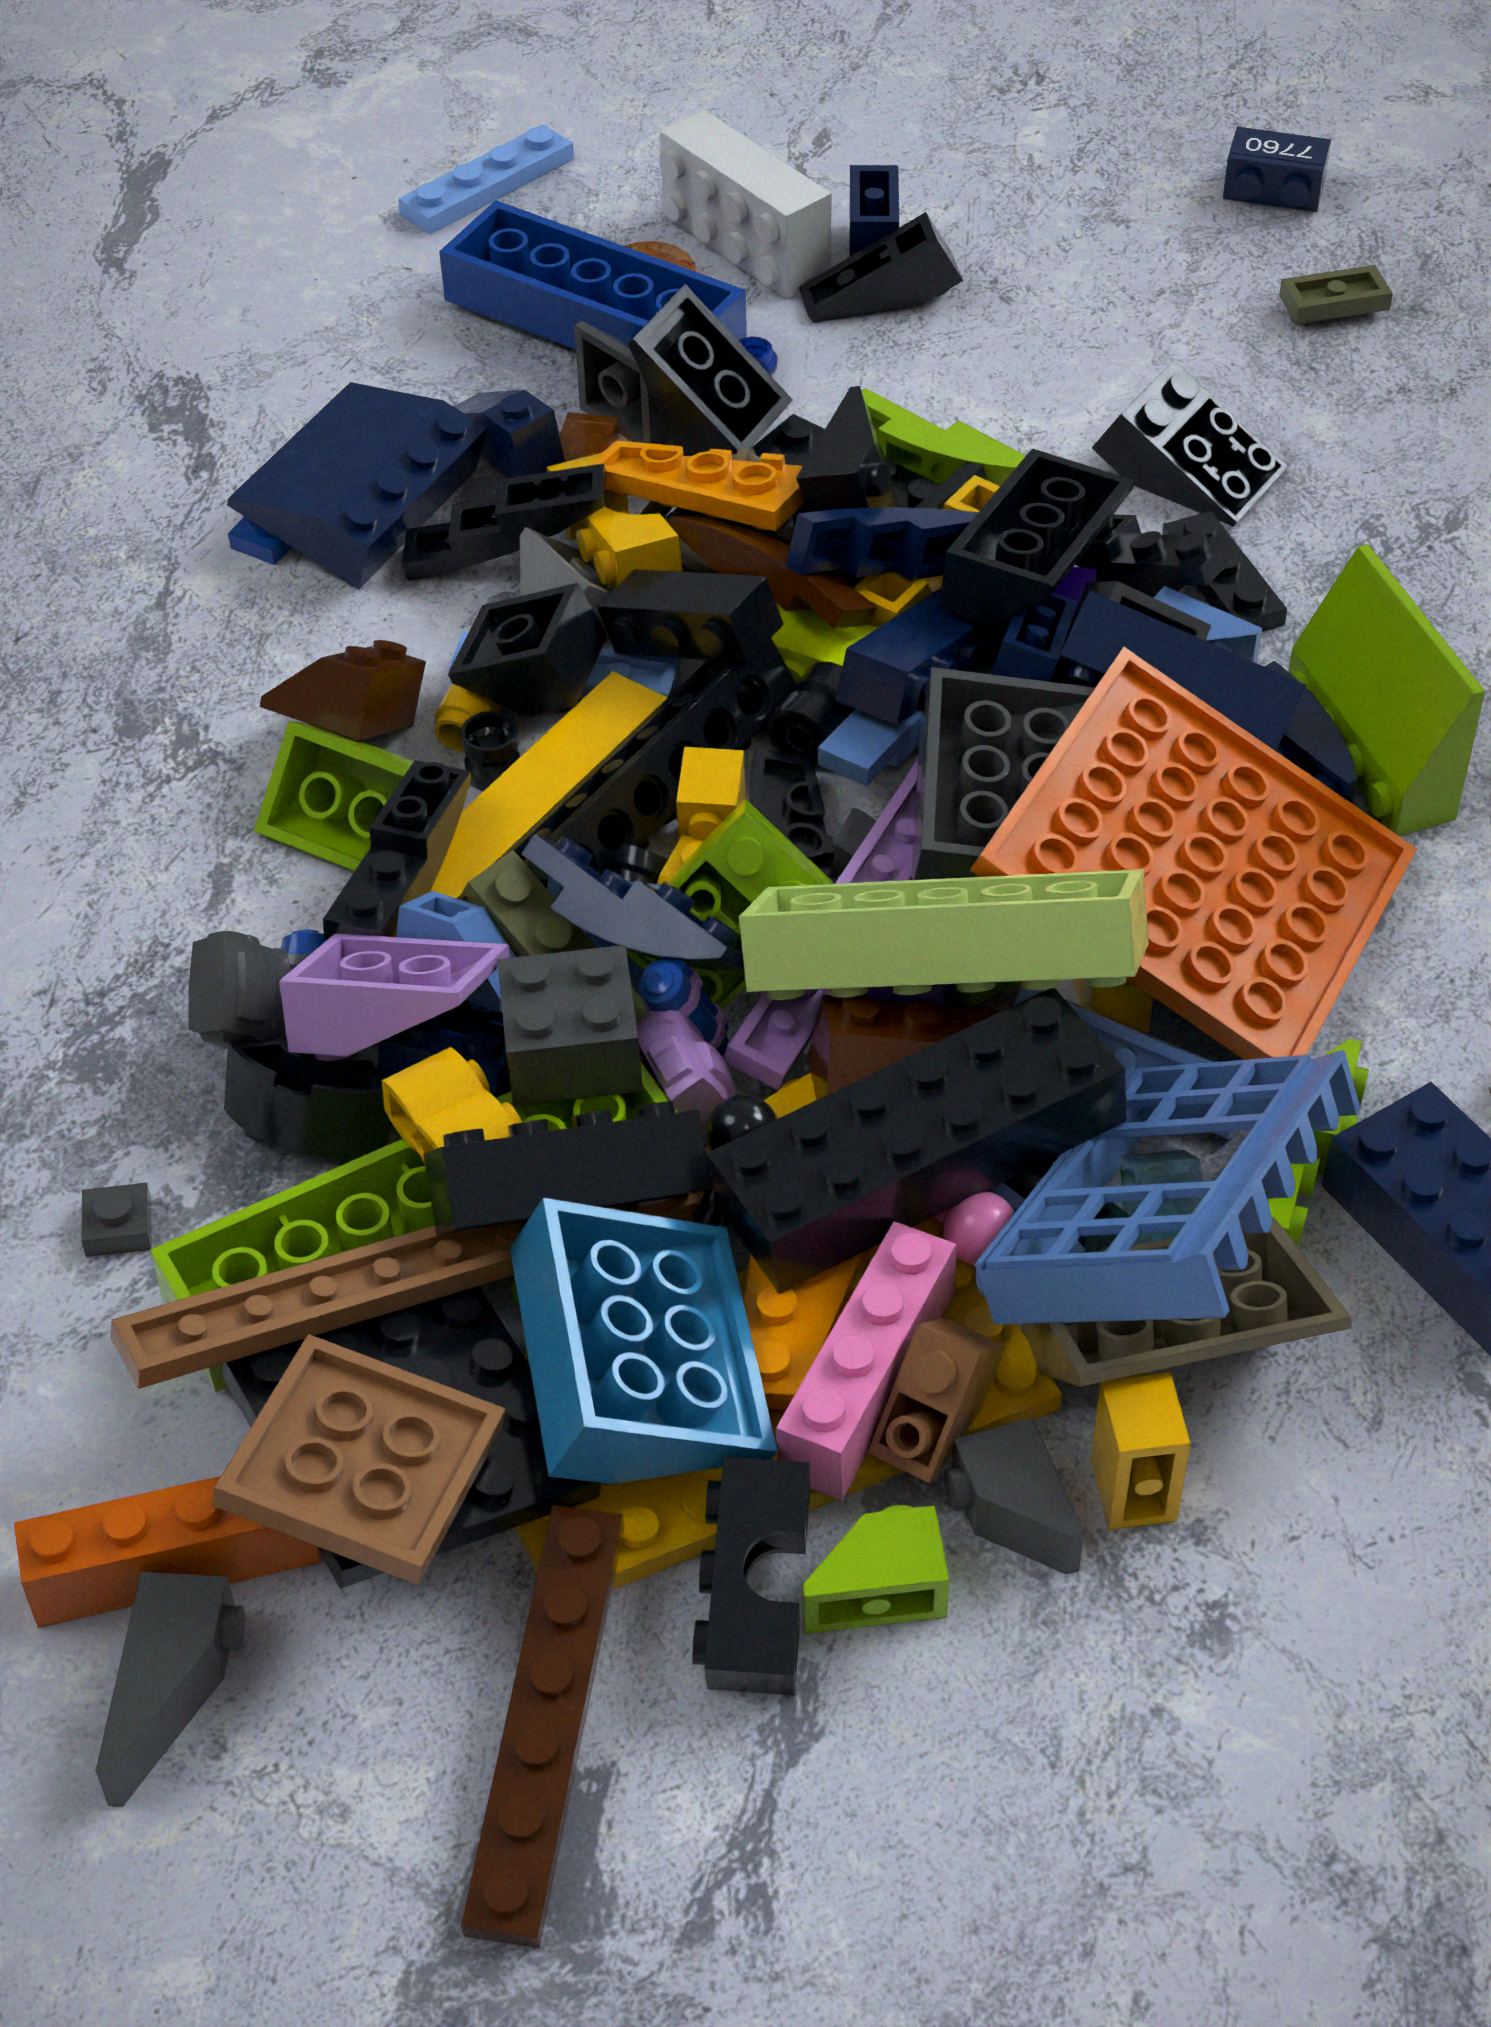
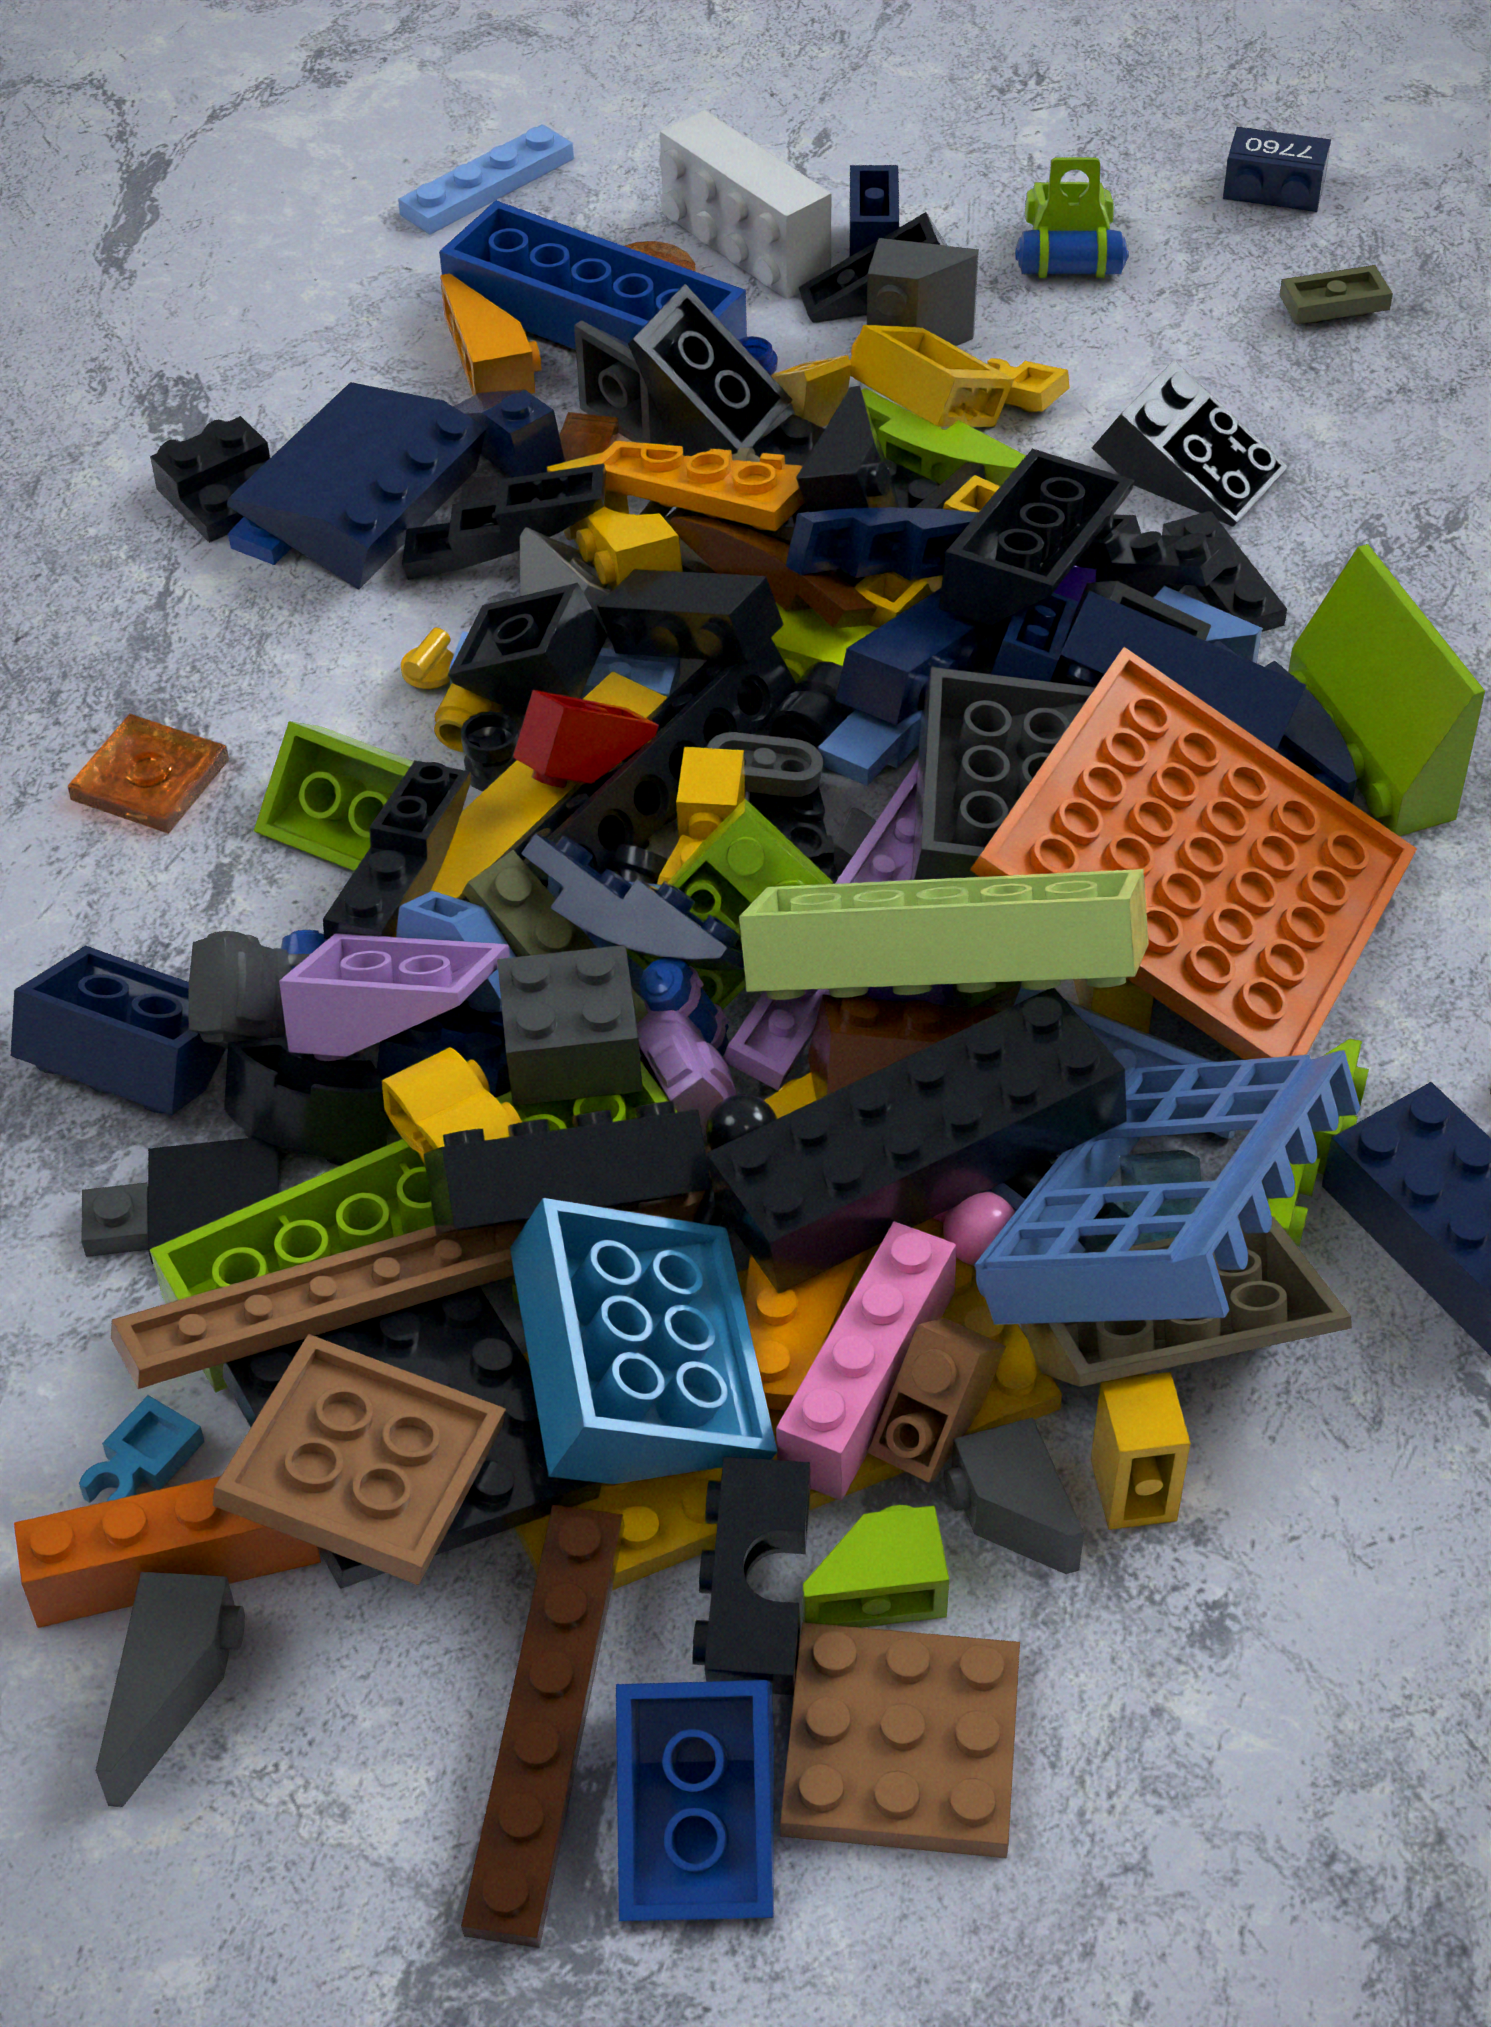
reddish brown slope [259,640,426,741] -> none
none -> dark blue slope [10,945,226,1115]
none -> clear orange tile [67,714,229,834]
none -> dark azure plate [79,1395,205,1503]
none -> black tile [148,1137,281,1264]
none -> black plate [150,416,270,543]
none -> yellow plate [401,627,454,689]
none -> light orange slope [440,273,542,396]
none -> red slope [513,690,659,788]
none -> blue slope [616,1680,774,1921]
none -> dark grey plate [707,732,823,797]
none -> yellow slope [771,355,851,427]
none -> medium nougat plate [780,1622,1020,1858]
none -> yellow window [850,325,1014,427]
none -> dark grey slope [867,238,979,346]
none -> yellow plate [987,358,1070,412]
none -> lime piece [1015,157,1129,278]

